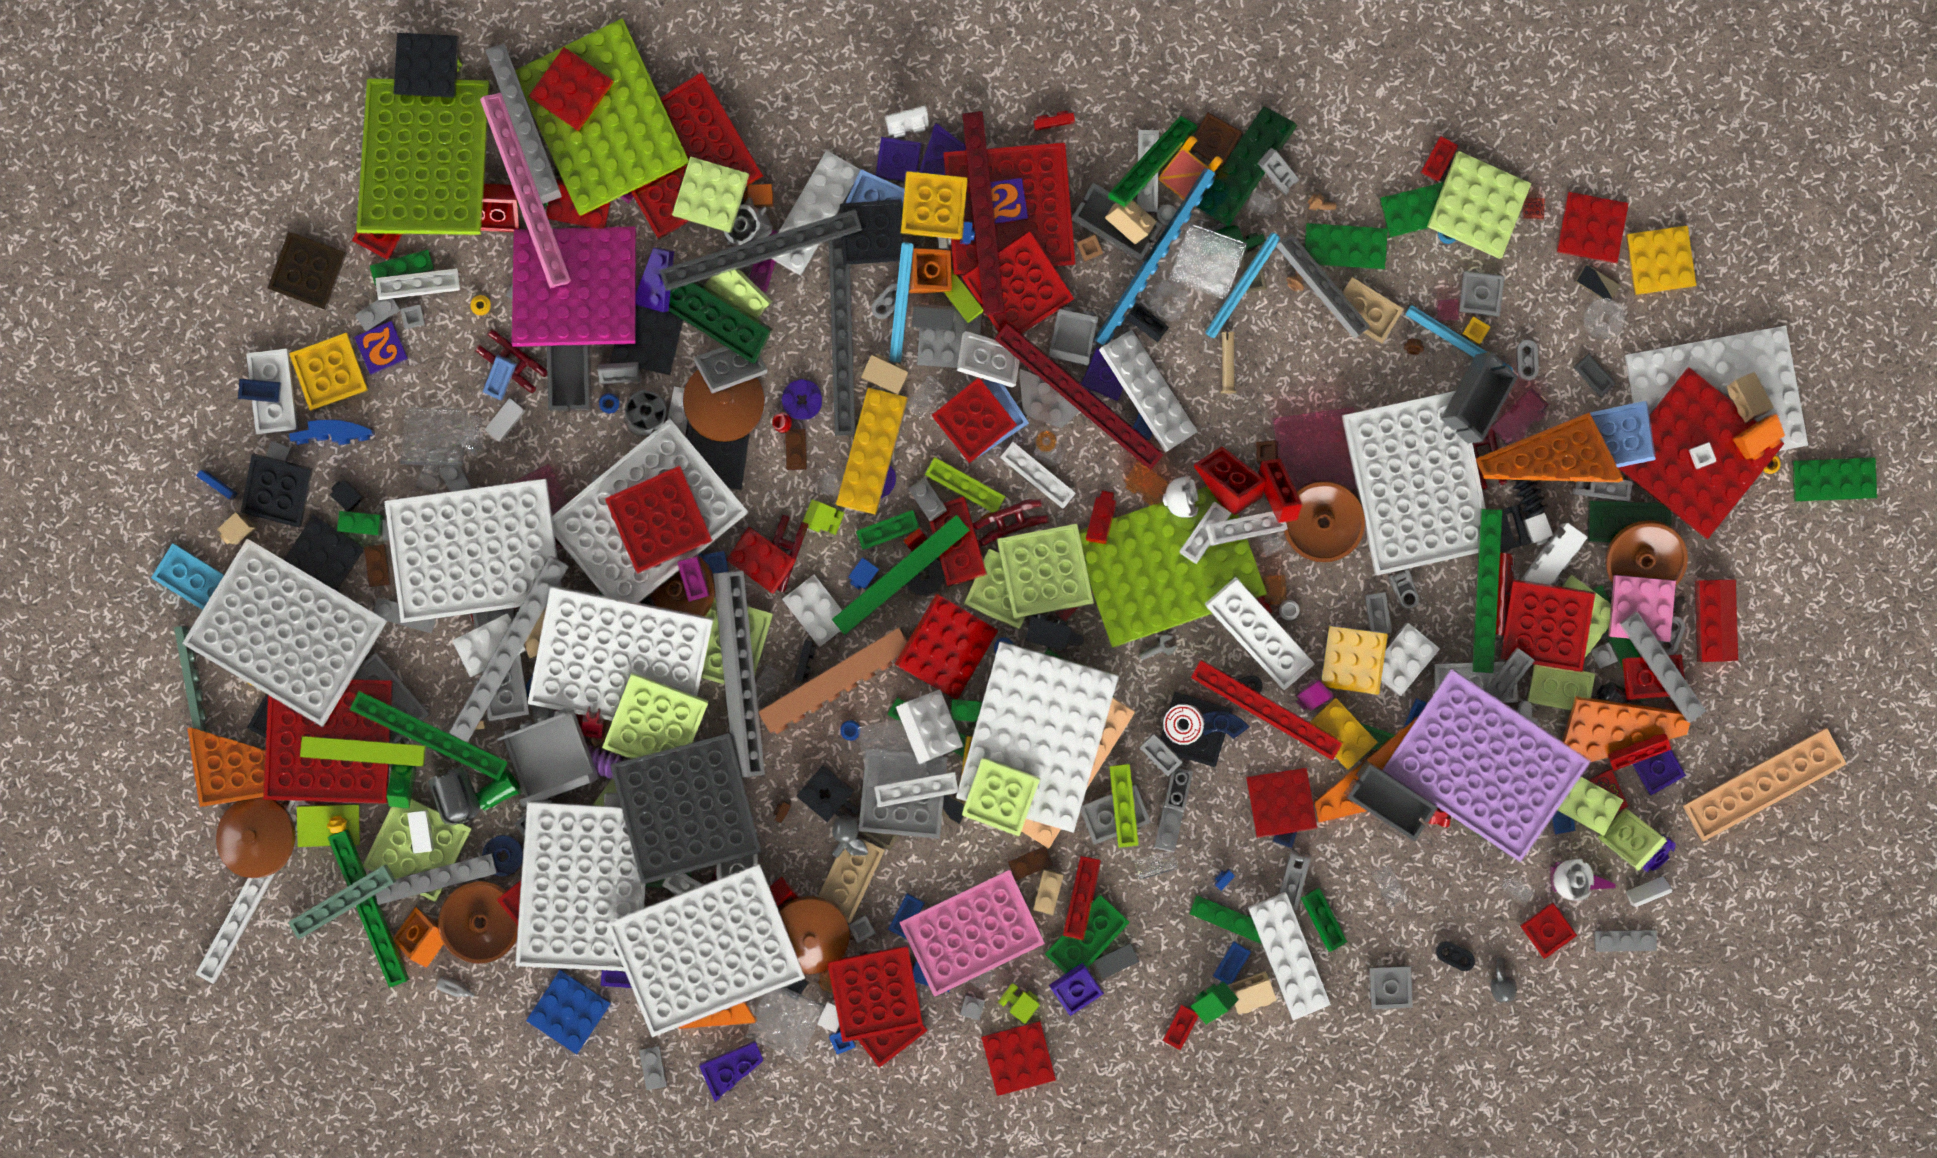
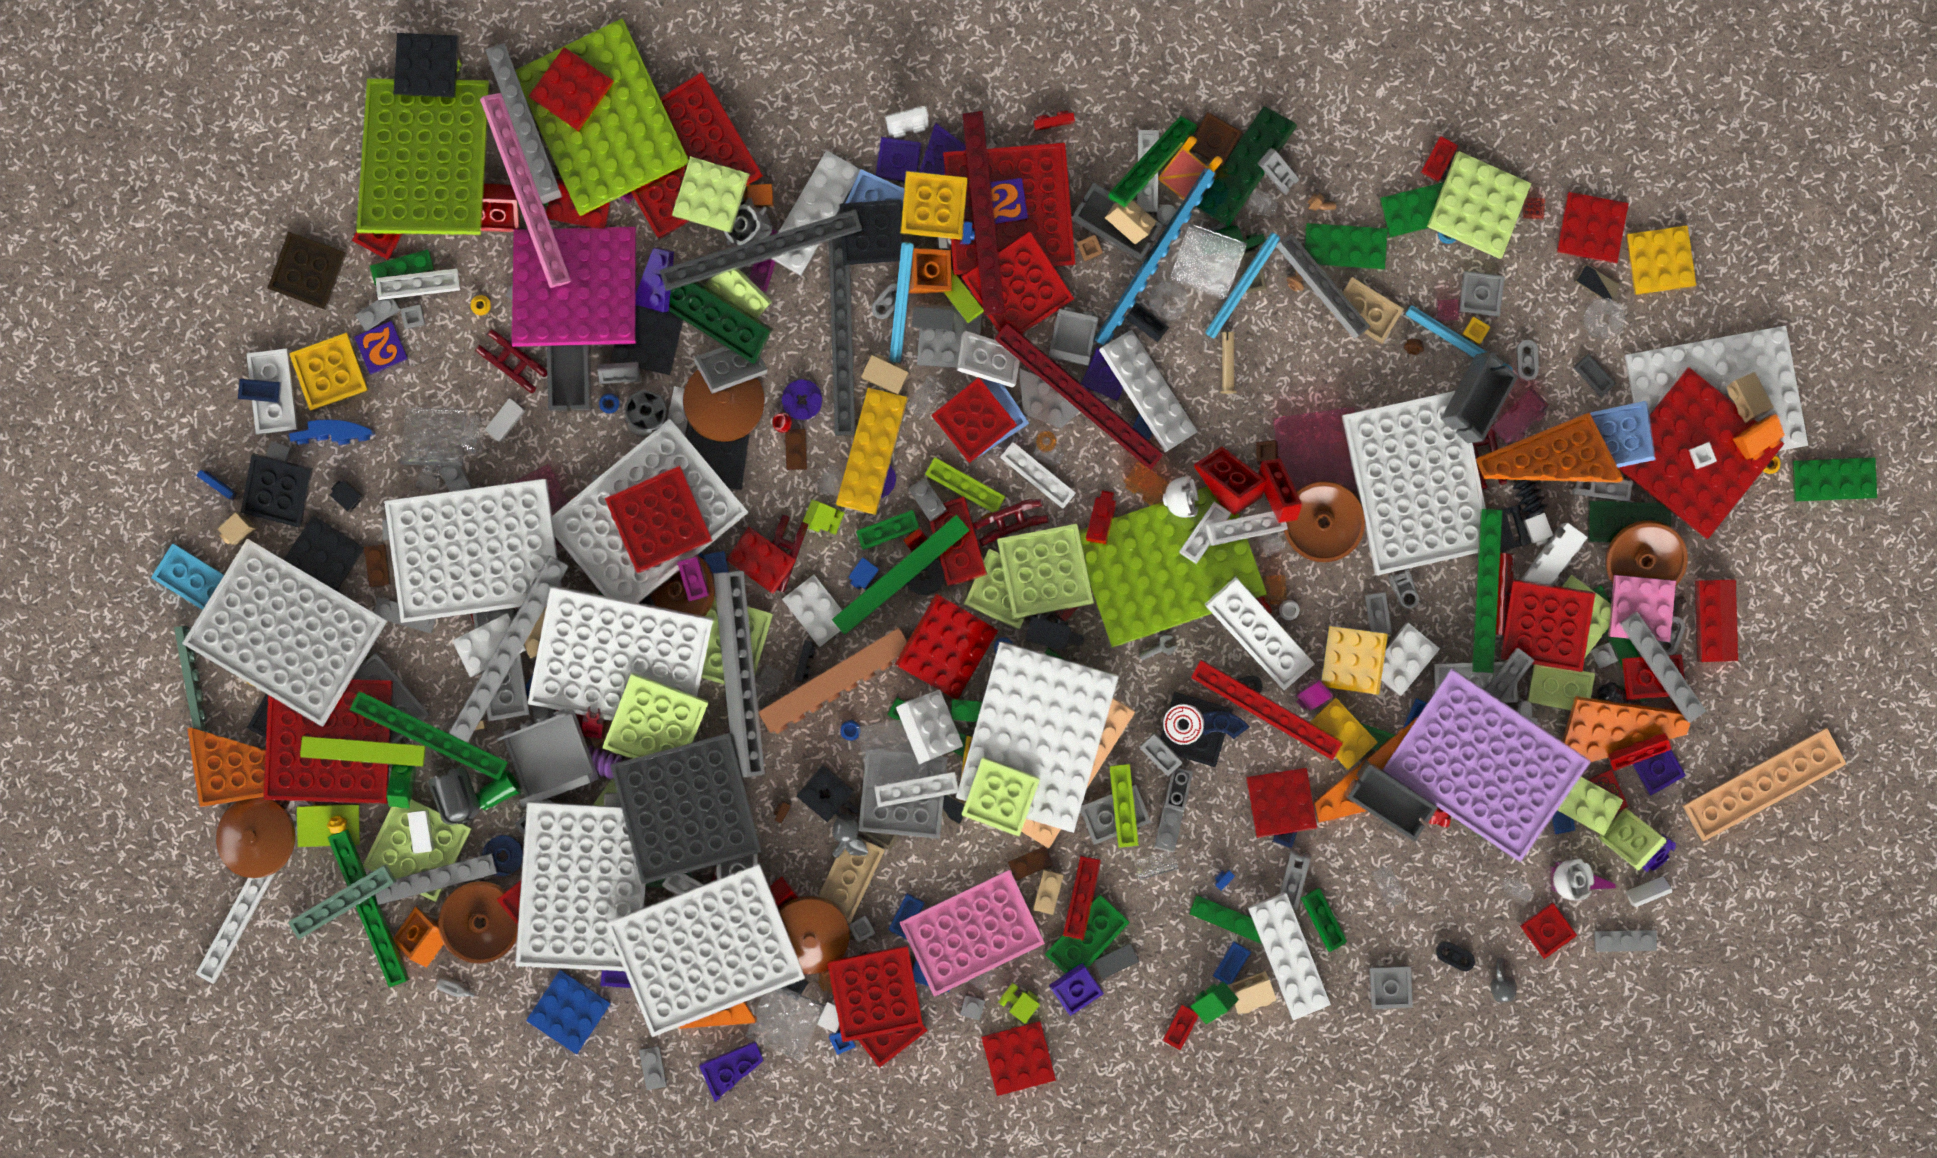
green brick [337,511,384,536] -> none
medium blue tile [483,355,517,401] -> none

